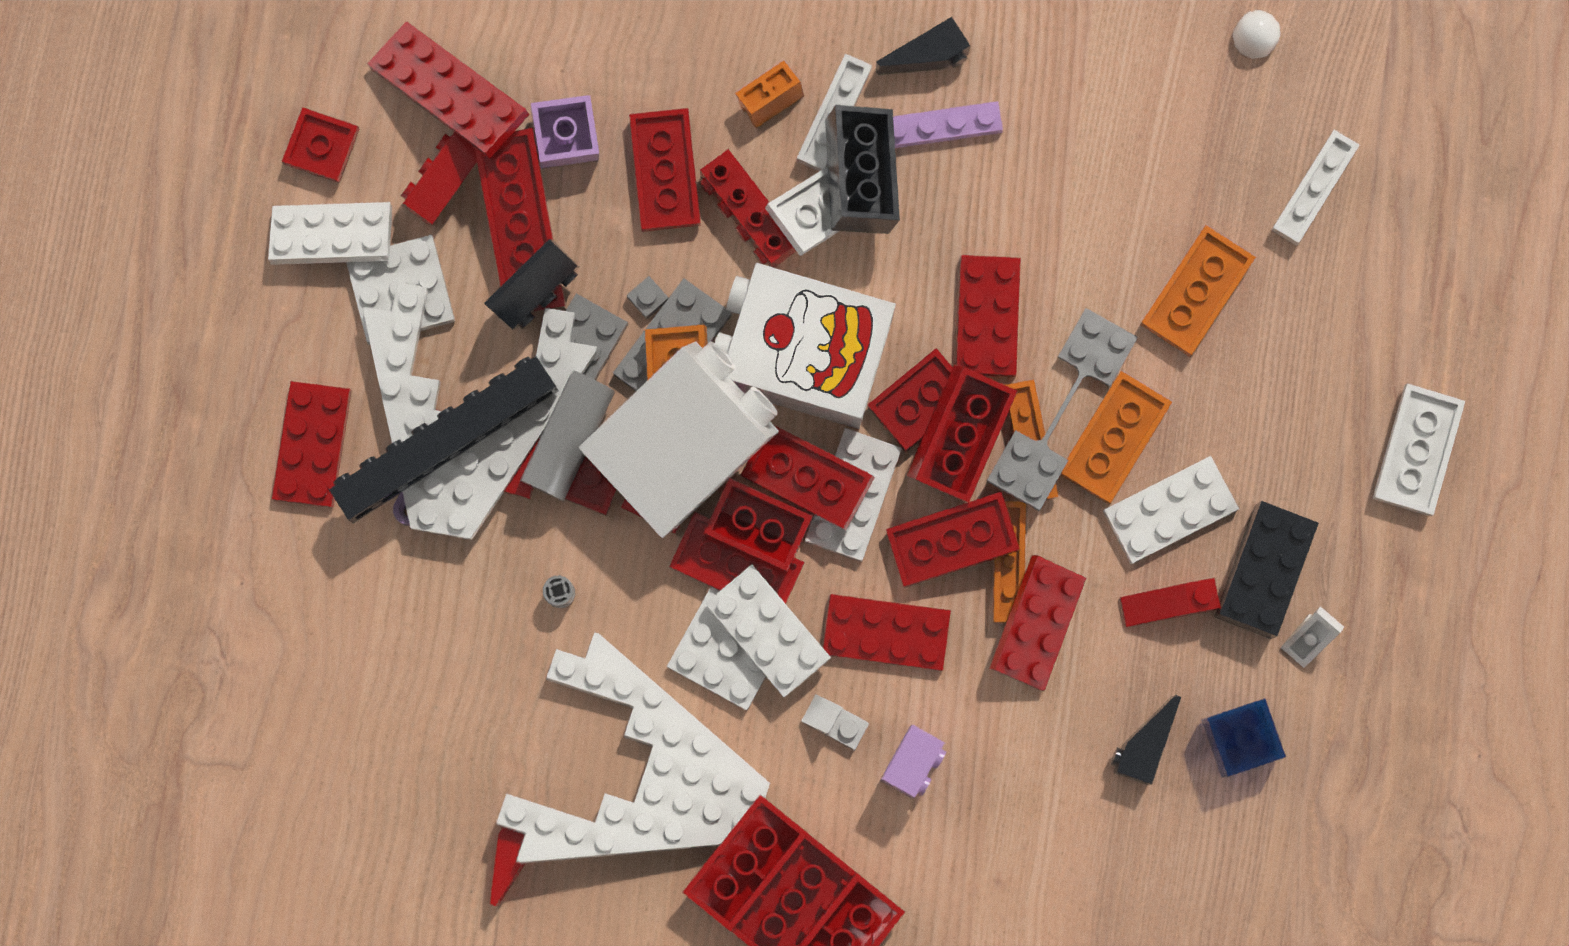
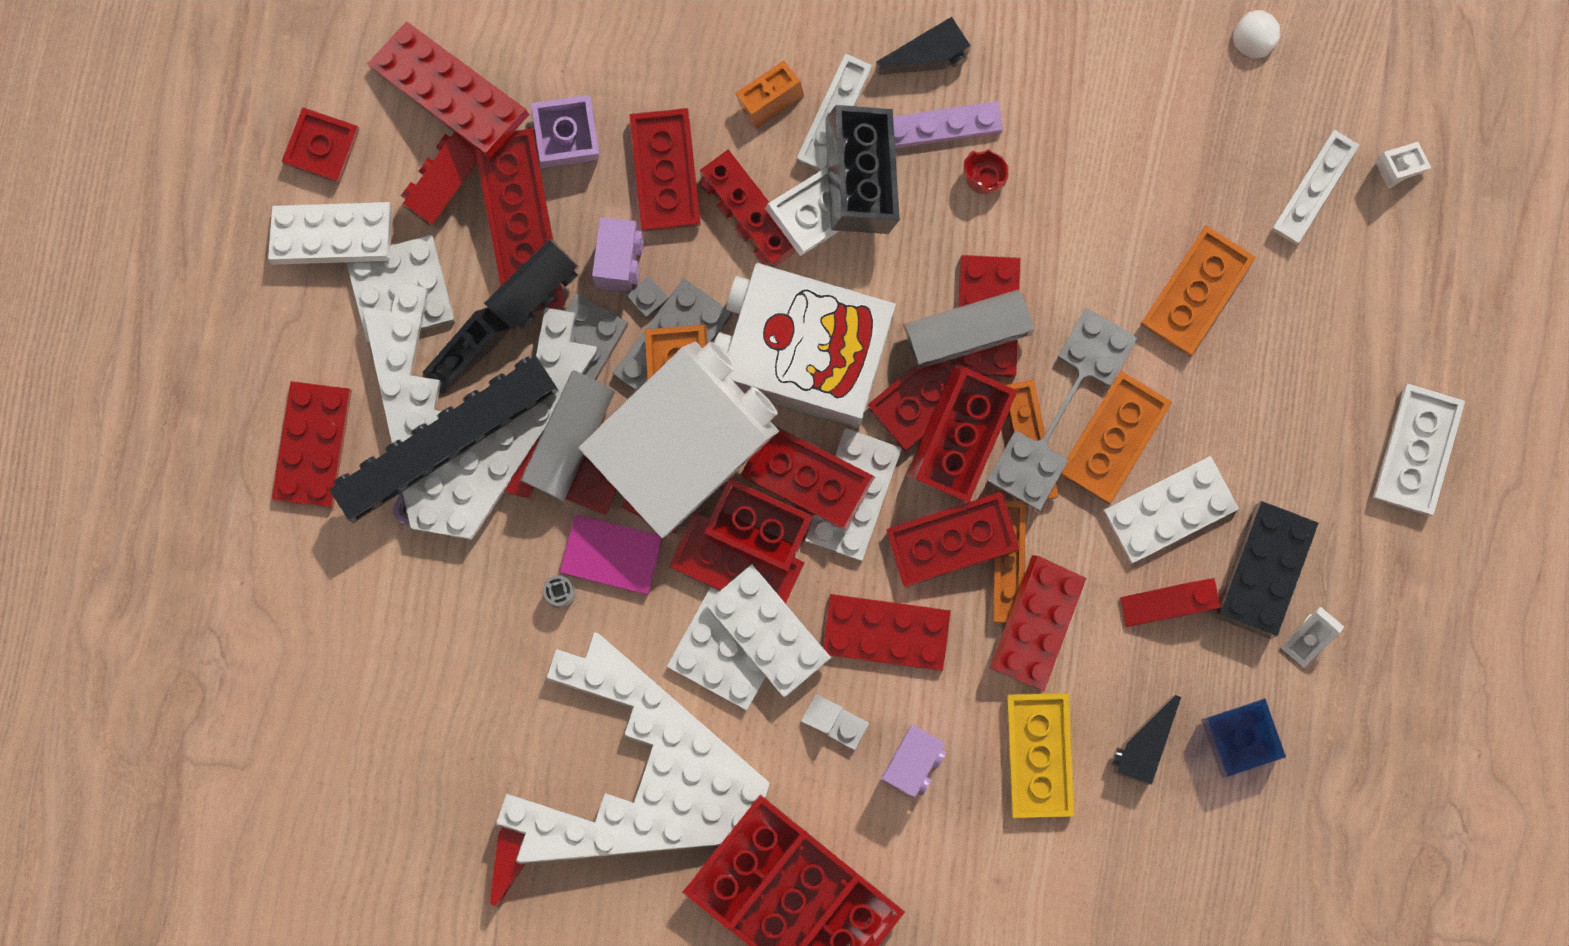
none -> black slope [422,307,511,394]
none -> dark pink tile [560,514,663,595]
none -> lavender brick [592,217,644,293]
none -> light grey brick [903,290,1035,370]
none -> red hair [963,149,1009,194]
none -> yellow plate [1007,693,1074,818]
none -> white slope [1375,142,1431,188]

